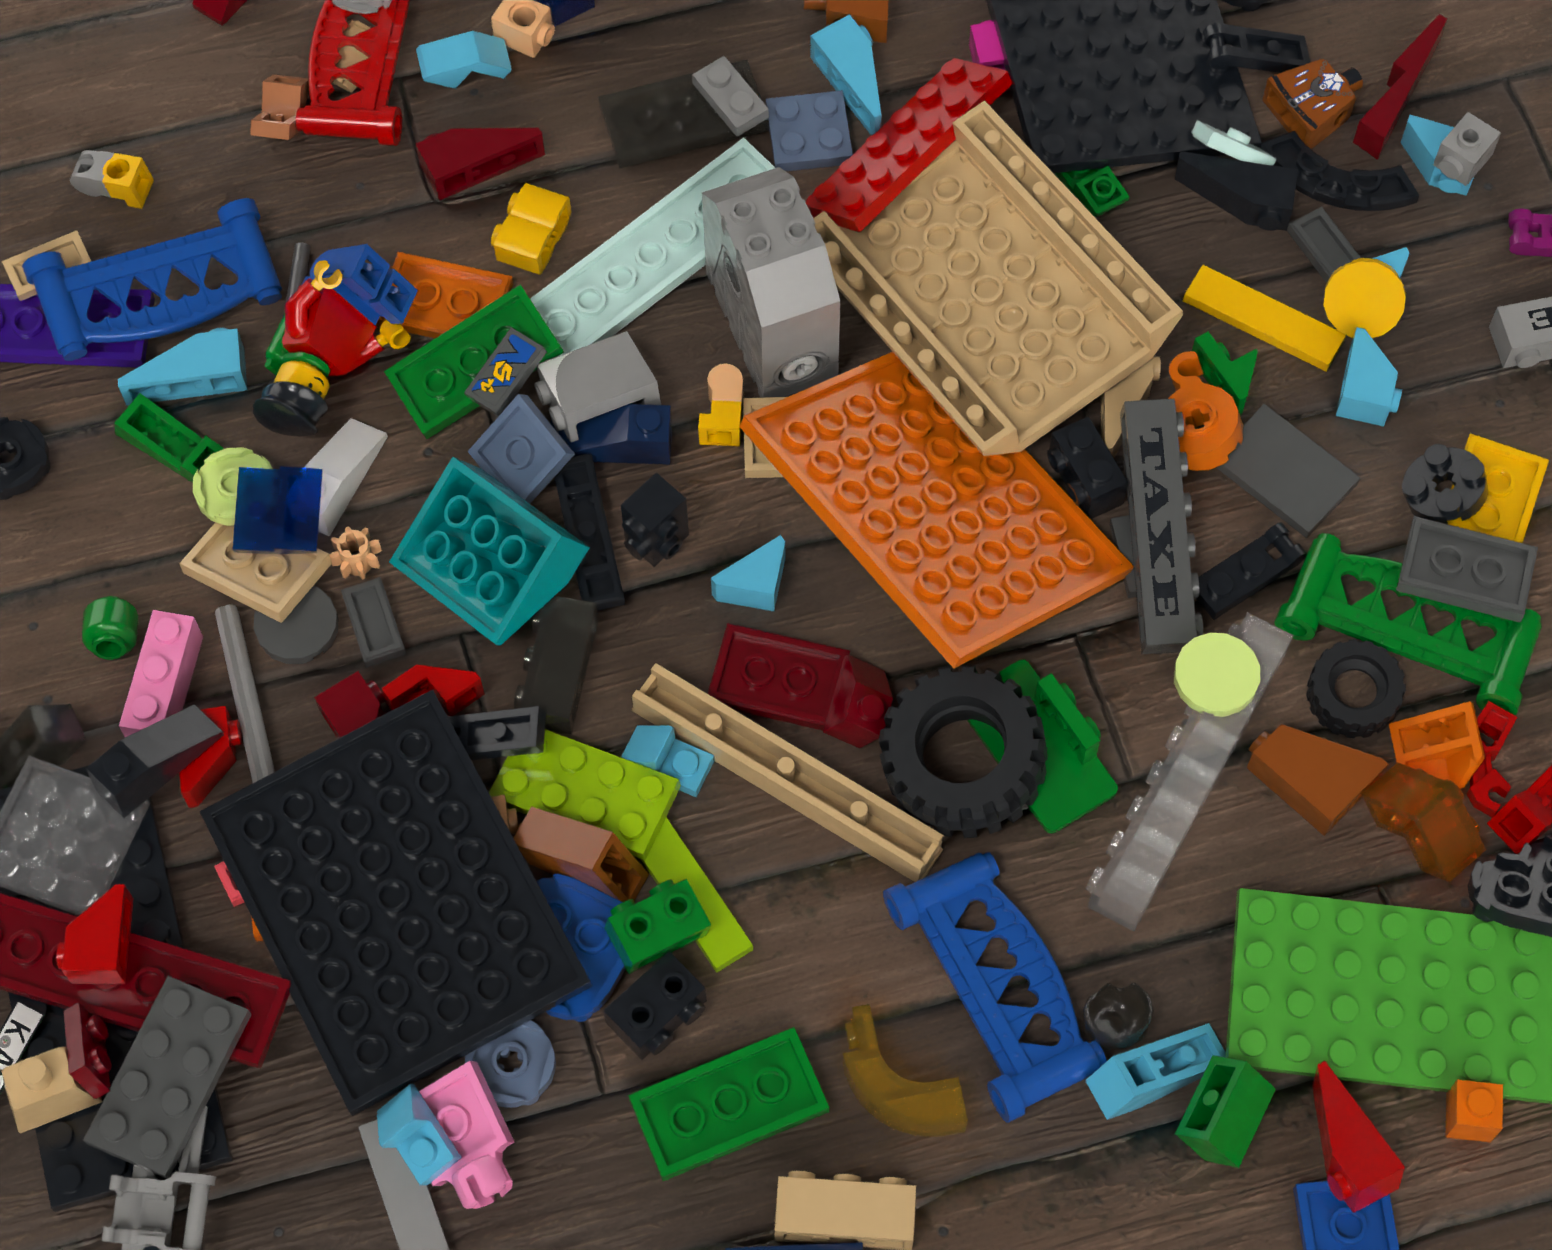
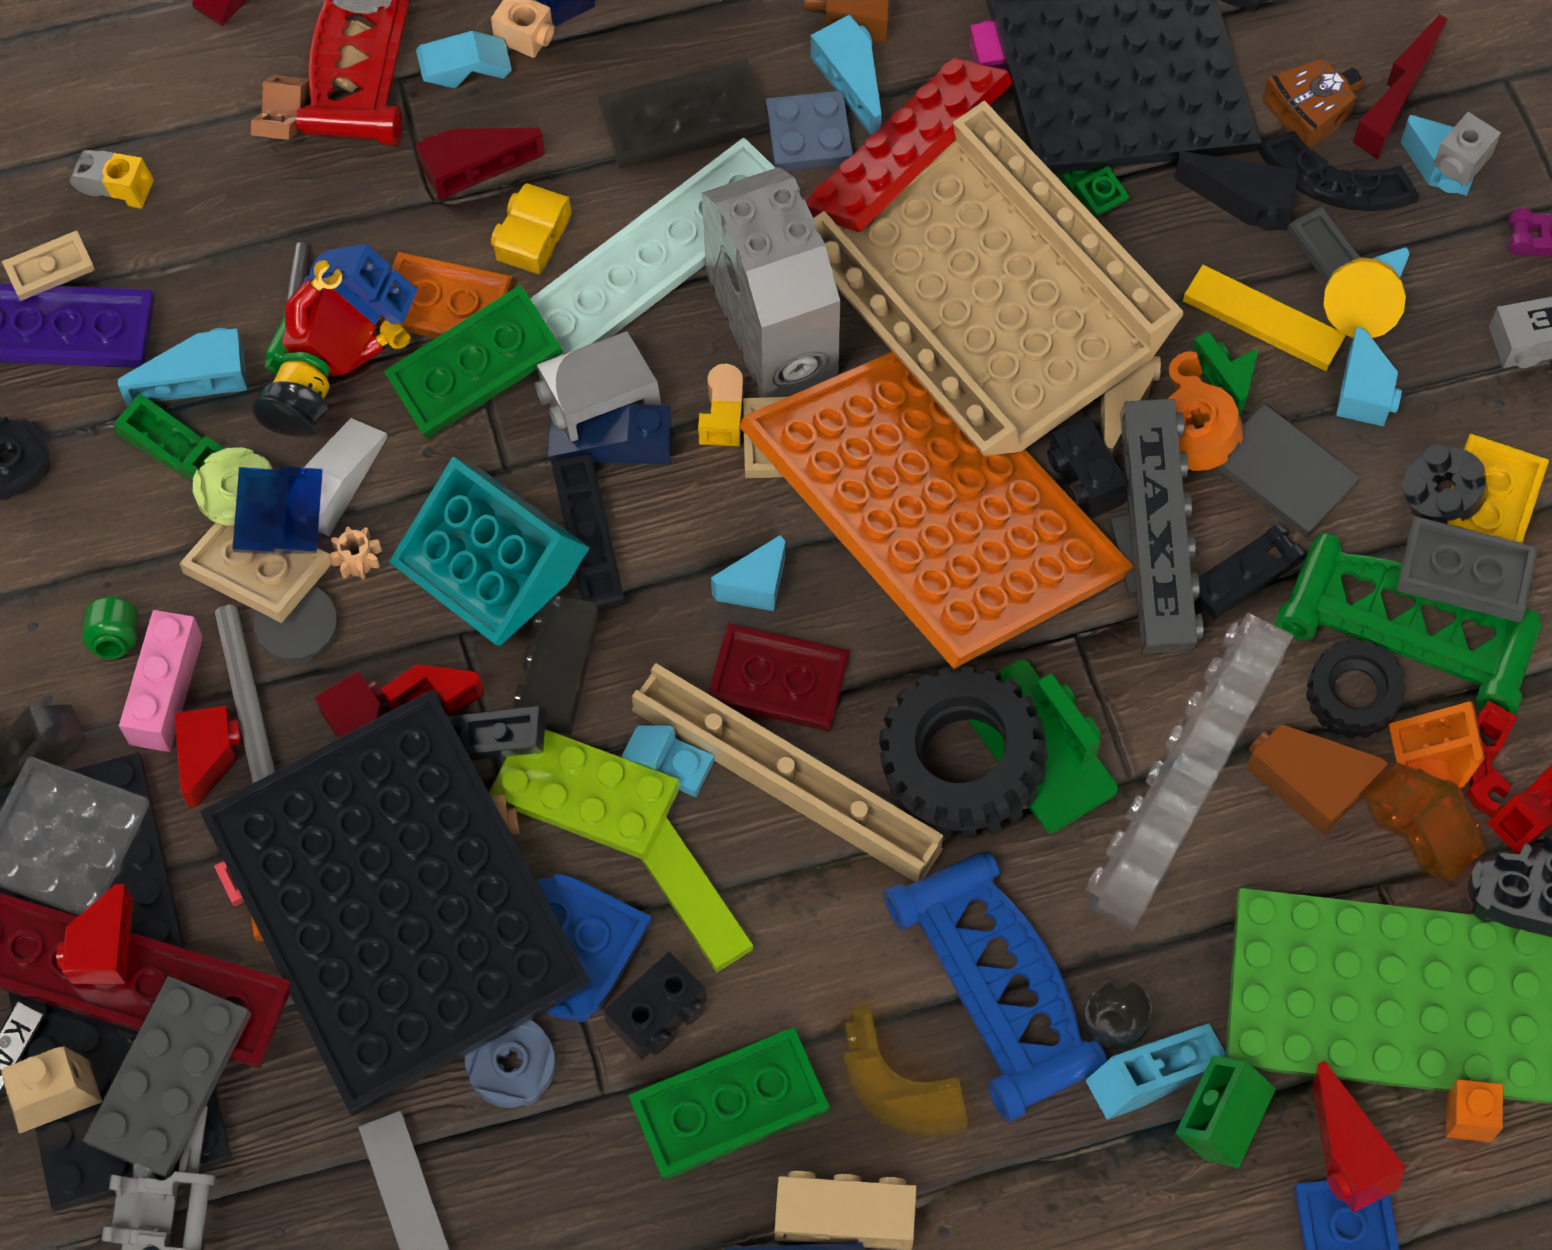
blue piece [22,198,282,361] -> none
dark red plate [64,1003,112,1099] -> none
black slope [86,704,224,819] -> none
dark grey tile [341,577,406,668] -> none
medium azure slope [377,1084,462,1185] -> none
bright pink plate [419,1061,515,1209] -> none
tile [464,327,547,417] -> none
sand blue plate [468,394,575,504] -> none
dark orange slope [513,806,649,902] -> none
green brick [604,879,711,974] -> none
black brick [621,472,689,567] -> none
light grey plate [692,56,769,137] -> none
dark red slope [823,655,893,748] -> none
yellowish green tile [1174,633,1260,717] -> none
light aqua plate [1191,120,1276,166] -> none
black plate [1203,23,1311,73] -> none

